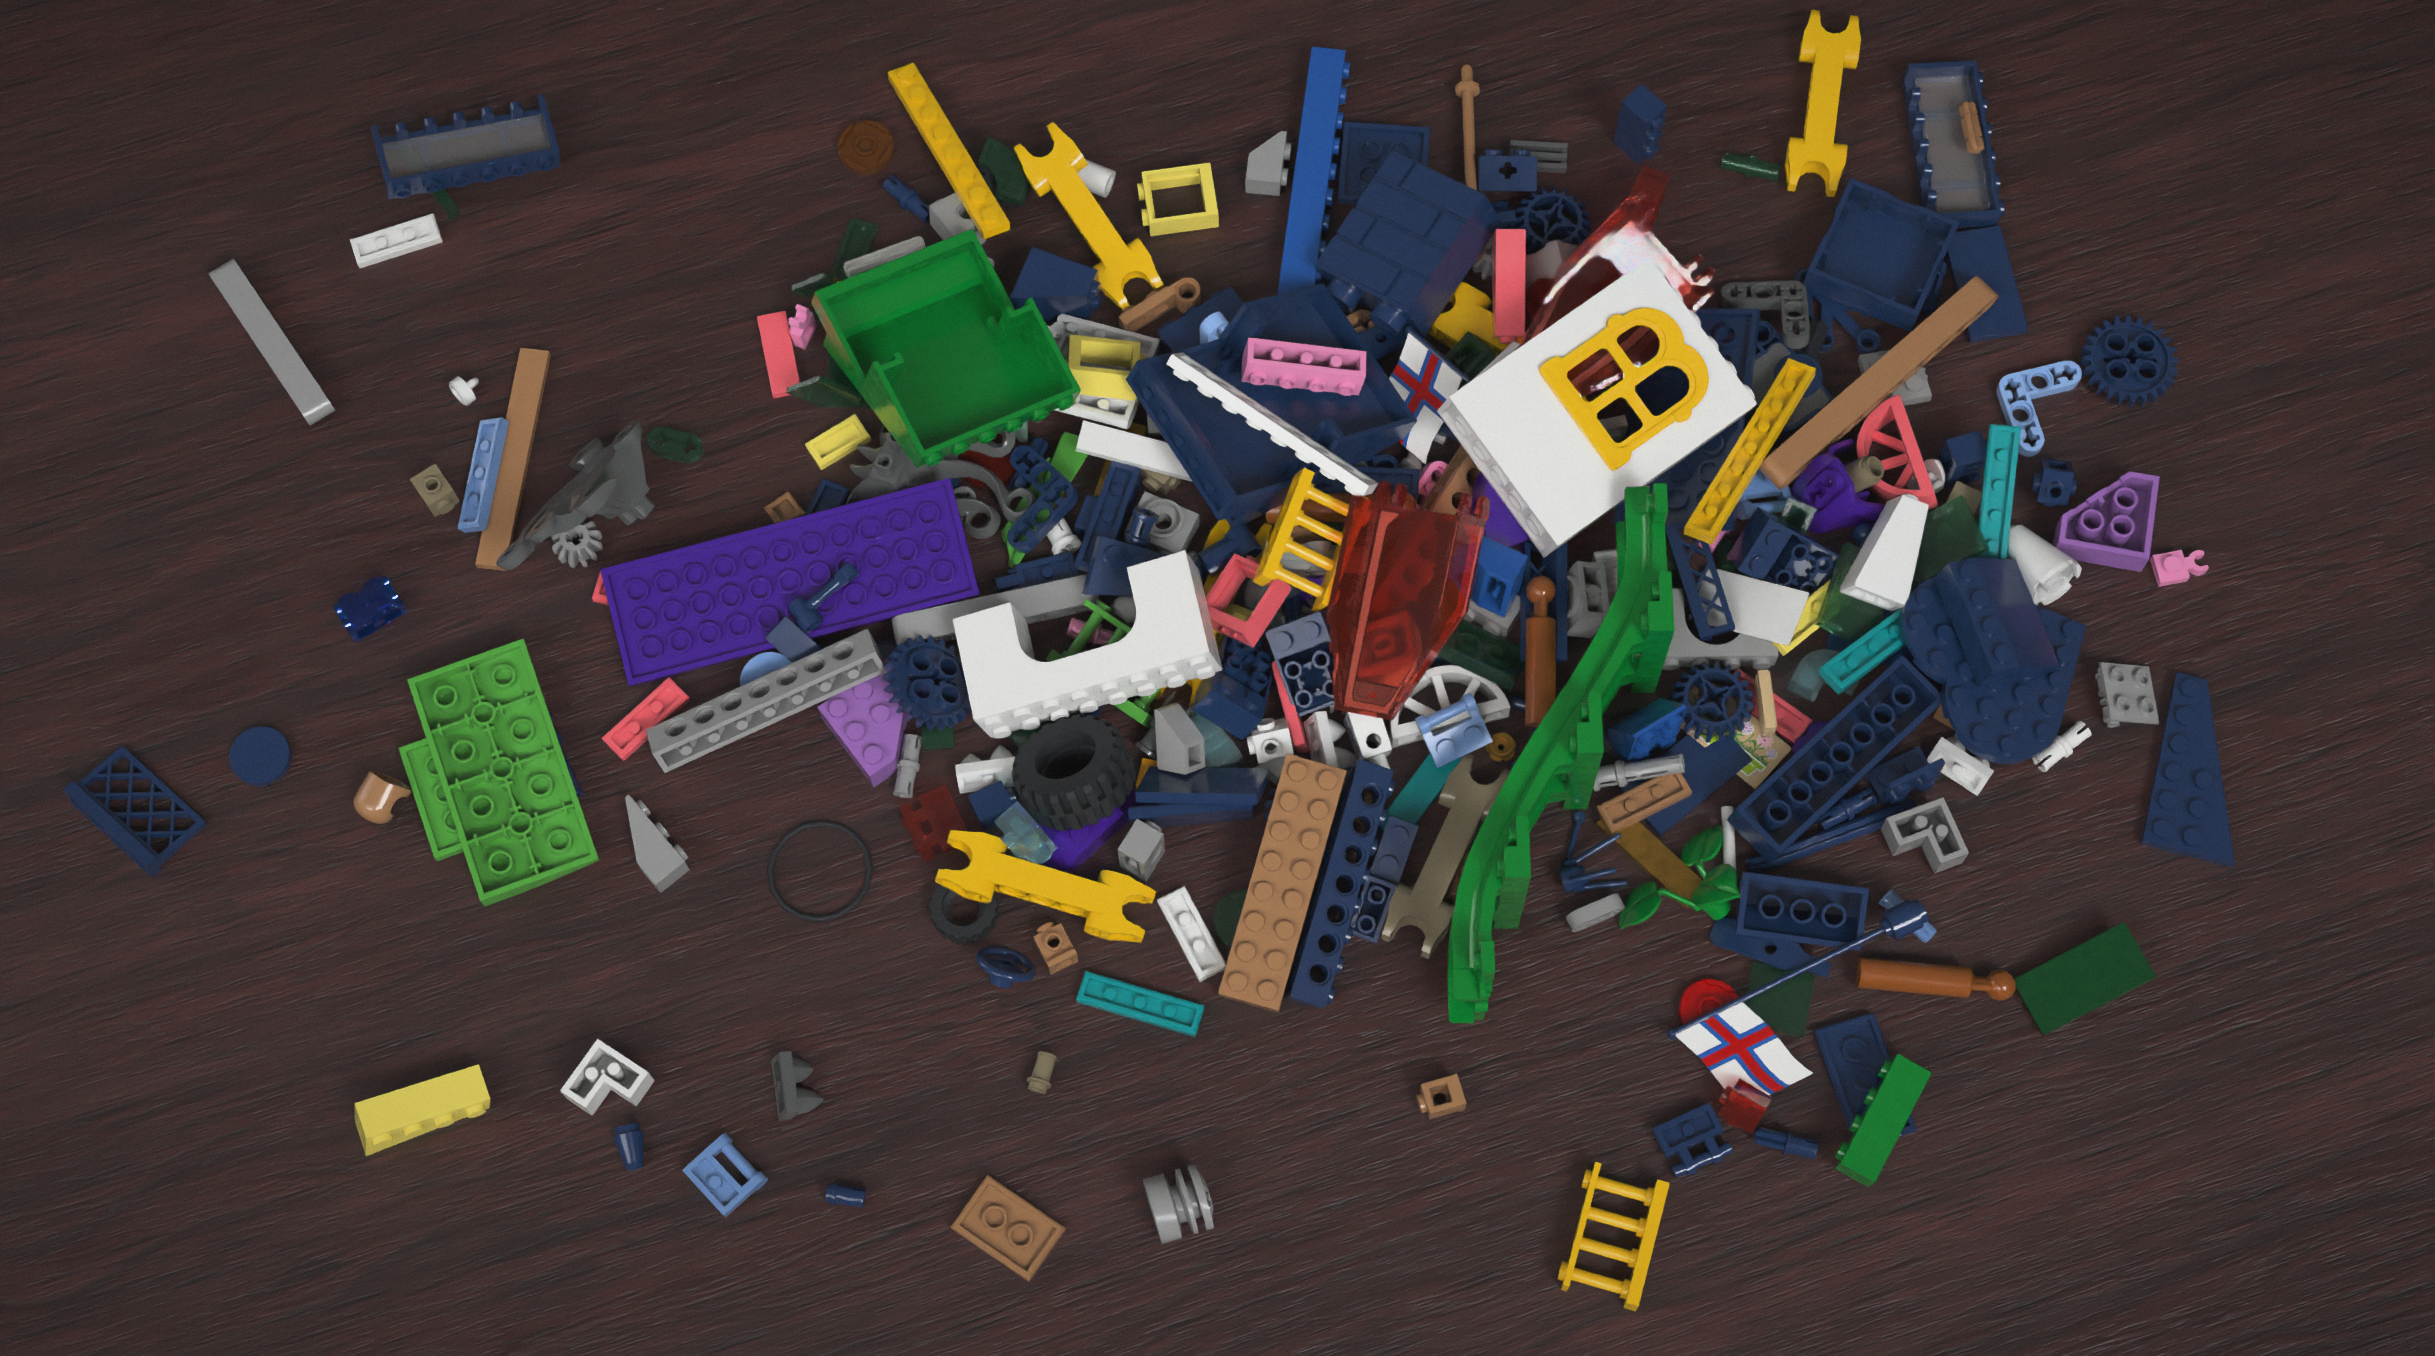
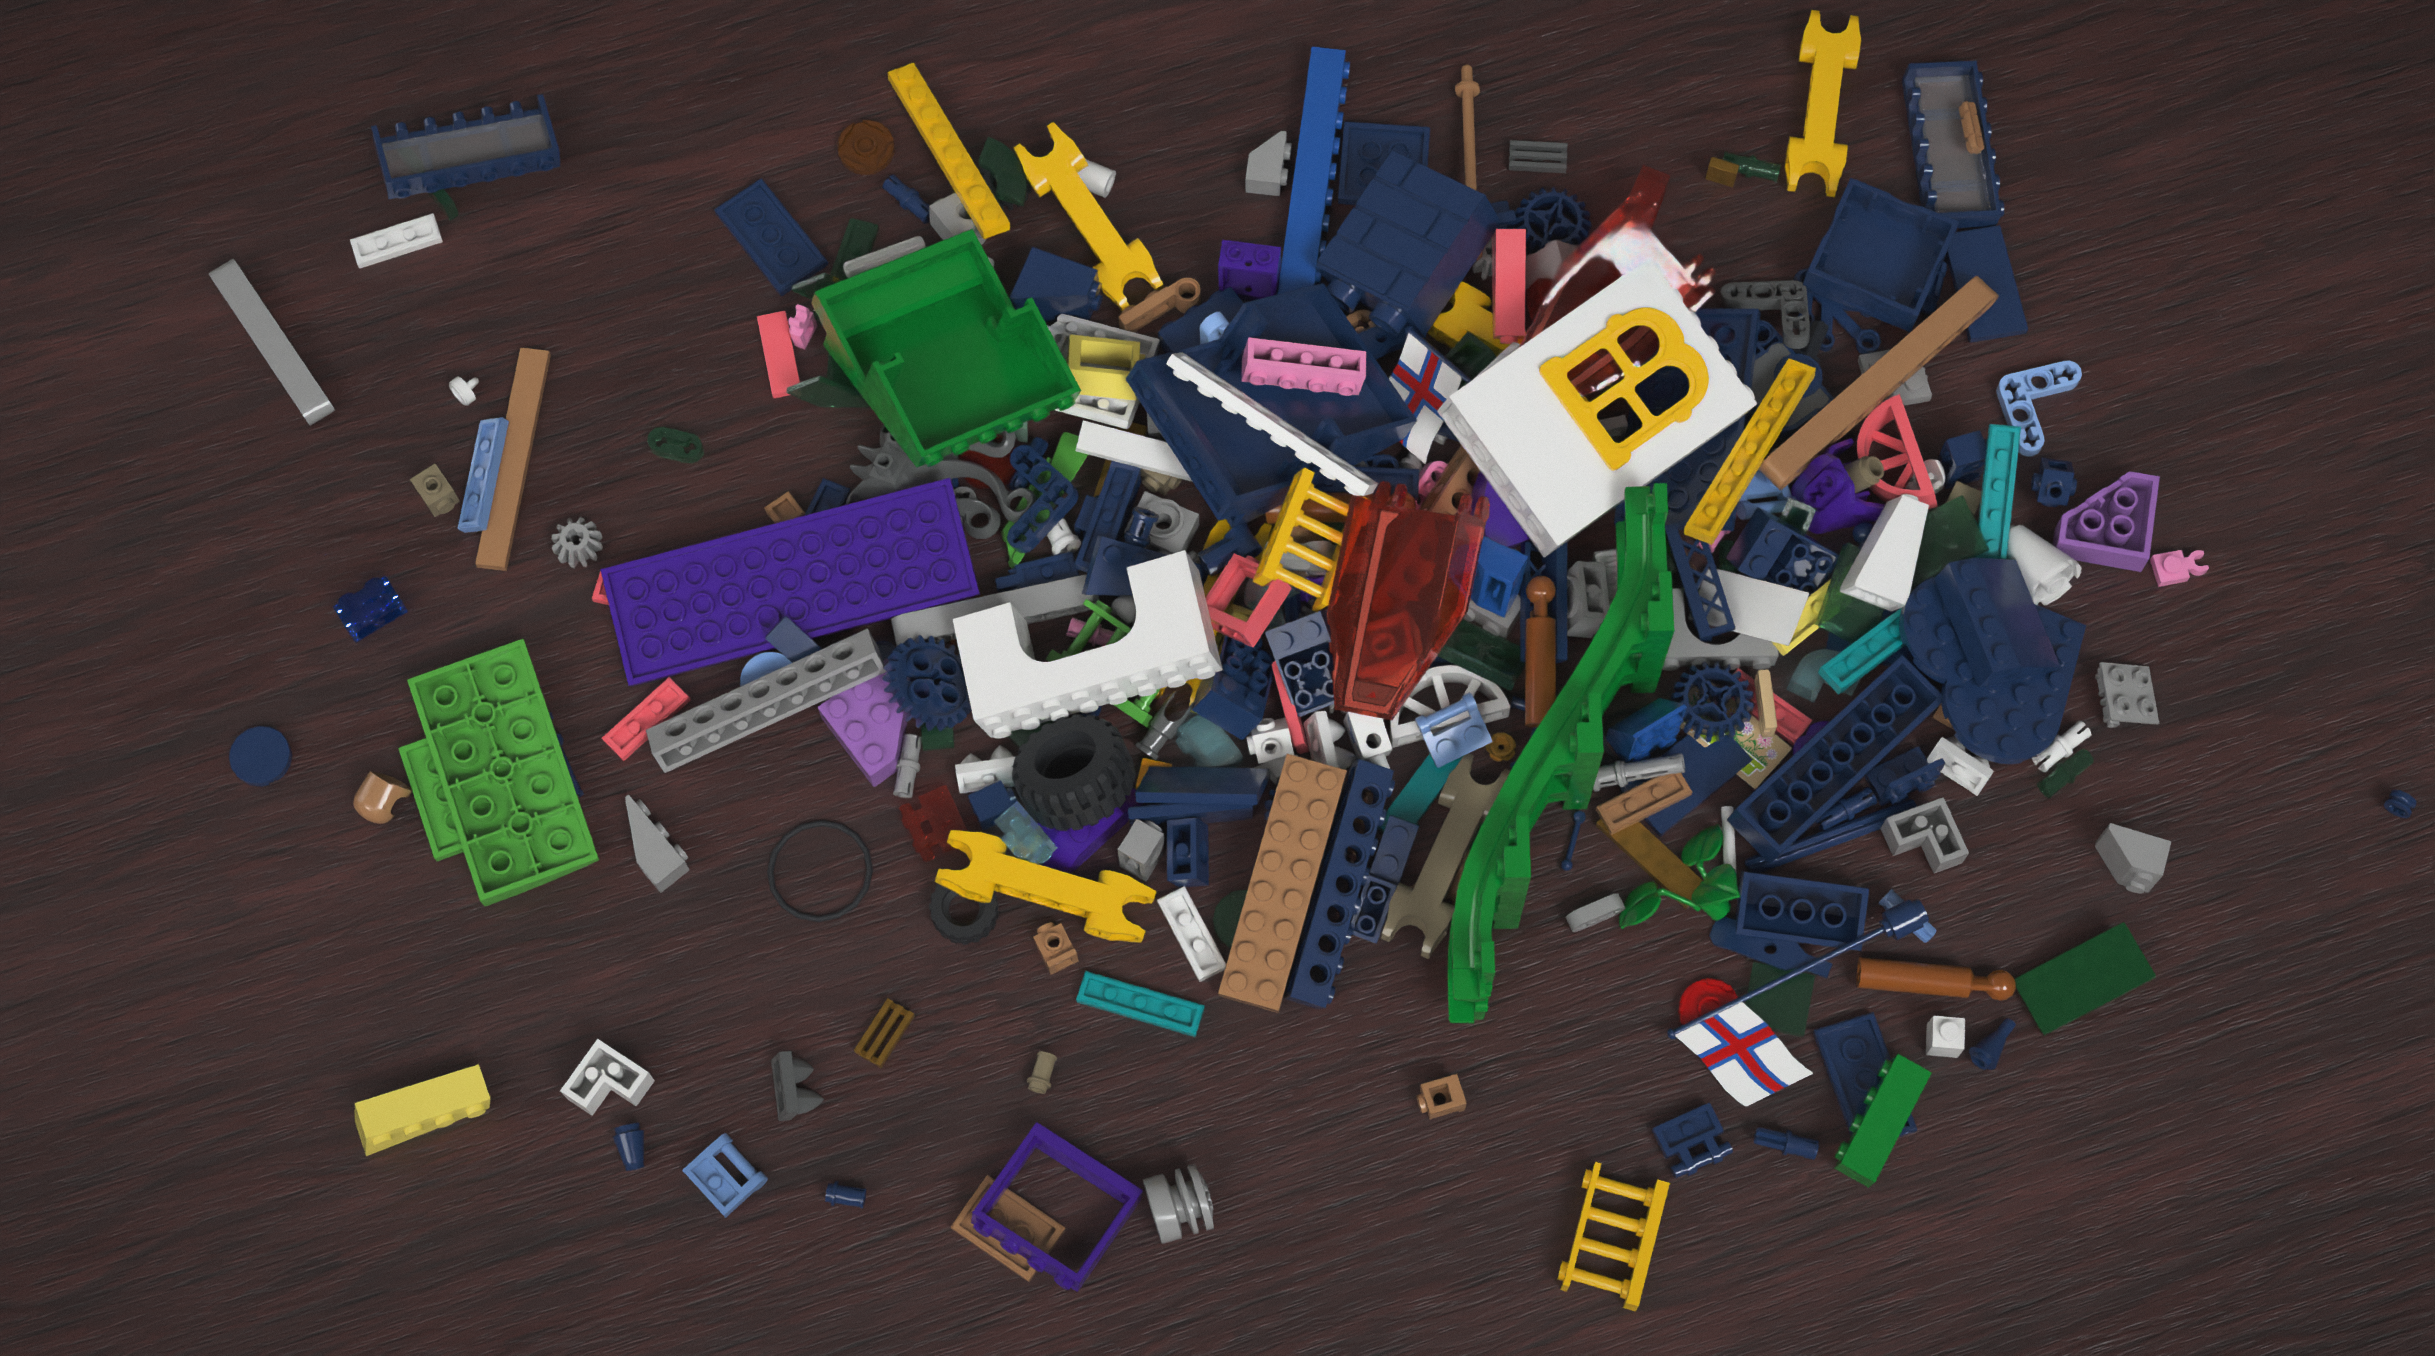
dark blue fence [63,746,207,878] -> none
dark grey hips [496,419,655,571] -> none
dark blue brick [788,562,859,633] -> none
light yellow tile [805,414,871,470] -> none
dark blue piece [976,946,1036,988] -> none
light yellow window [1137,163,1219,236] -> none
light grey slope [1154,703,1206,775] -> none
dark blue brick [1478,150,1537,192] -> none
dark blue plant [1559,833,1628,893] -> none
dark blue brick [1614,84,1667,165] -> none
clear red brick [1719,1078,1772,1134] -> none
dark blue gear [2080,315,2179,408] -> none
dark blue wing [2140,672,2235,868] -> none
none -> dark blue tile [714,178,828,297]
none -> pearl gold tile [854,998,915,1068]
none -> dark purple window [971,1122,1143,1292]
none -> dark blue brick [1167,818,1209,888]
none -> dark purple window [1218,240,1281,301]
none -> pearl gold tile [1705,157,1739,188]
none -> white brick [1926,1016,1965,1058]
none -> dark blue cone [1969,1018,2016,1070]
none -> clear green axle [2037,749,2094,798]
none -> light grey slope [2095,823,2171,894]
none -> dark blue bush [2384,790,2417,818]

